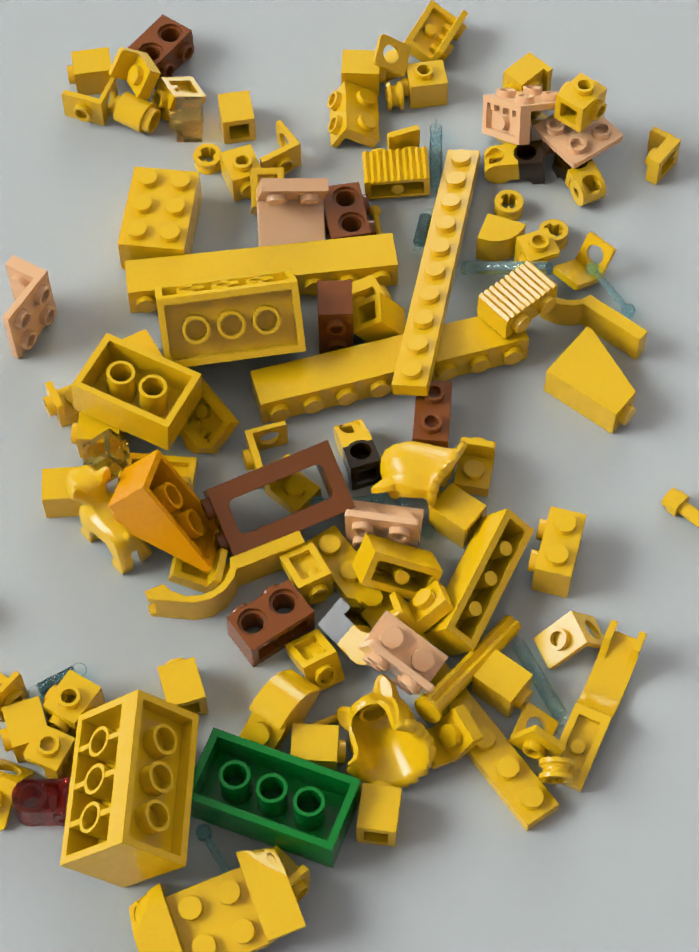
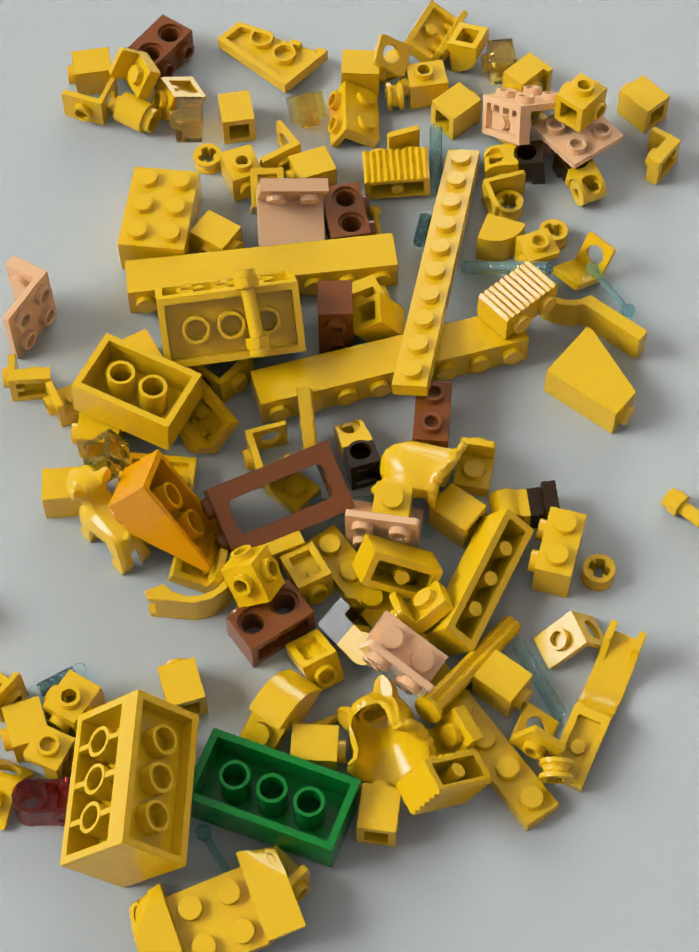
none -> yellow bracket [2,354,54,401]
none -> yellow brick [189,210,244,254]
none -> yellow bracket [191,358,254,403]
none -> yellow wing [217,22,328,94]
none -> yellow brick [220,544,285,608]
none -> yellow bar [233,268,271,356]
none -> yellow brick [285,145,337,186]
none -> clear yellow plate [286,91,327,128]
none -> yellow tile [296,387,317,450]
none -> yellow brick [371,481,413,517]
none -> yellow brick [396,748,492,815]
none -> yellow brick [431,82,482,141]
none -> yellow brick [447,22,489,72]
none -> clear yellow plate [481,38,517,85]
none -> yellow bracket [481,170,526,216]
none -> leg [488,480,560,529]
none -> yellow bush [581,554,616,592]
none -> yellow brick [617,75,670,134]

